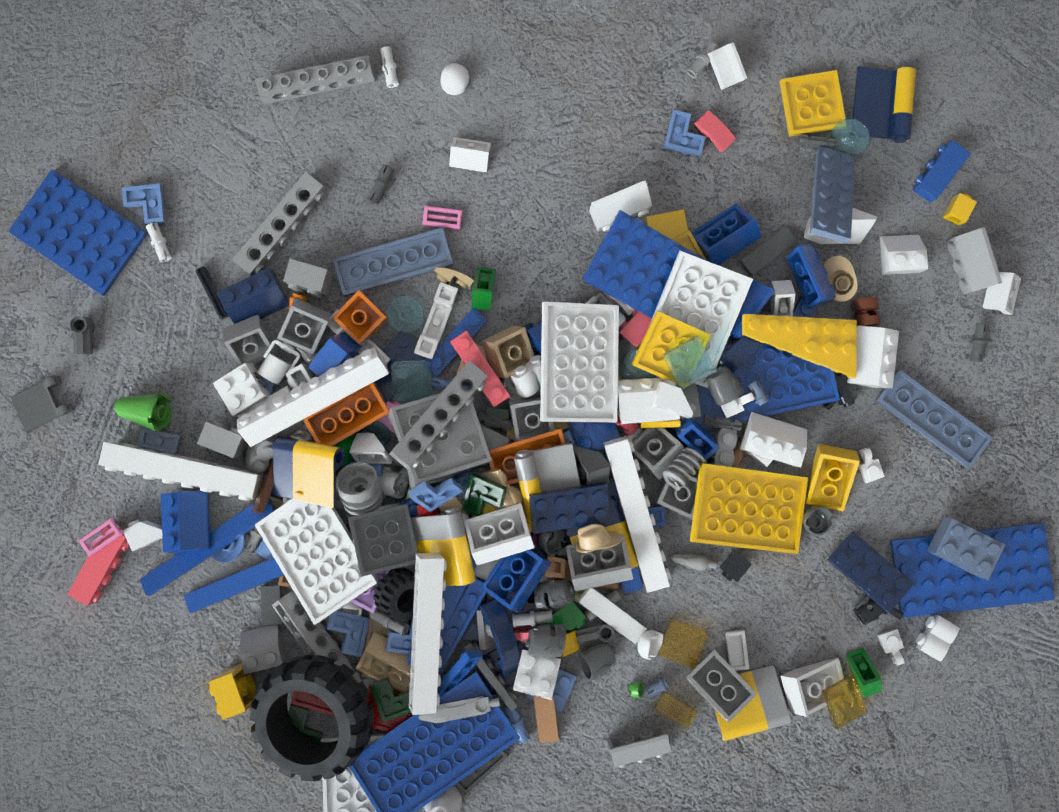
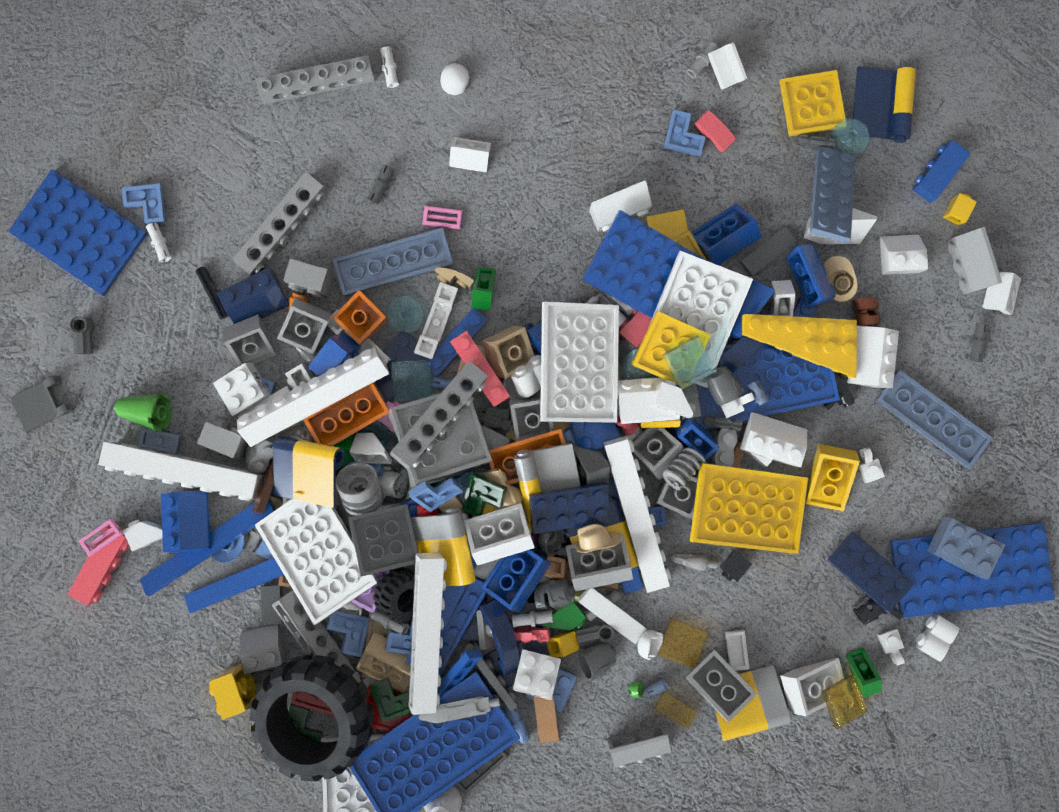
white piece [257,340,300,385] -> none
dark grey helmet [525,624,566,658] -> none
dark grey hair [803,506,833,536] -> none

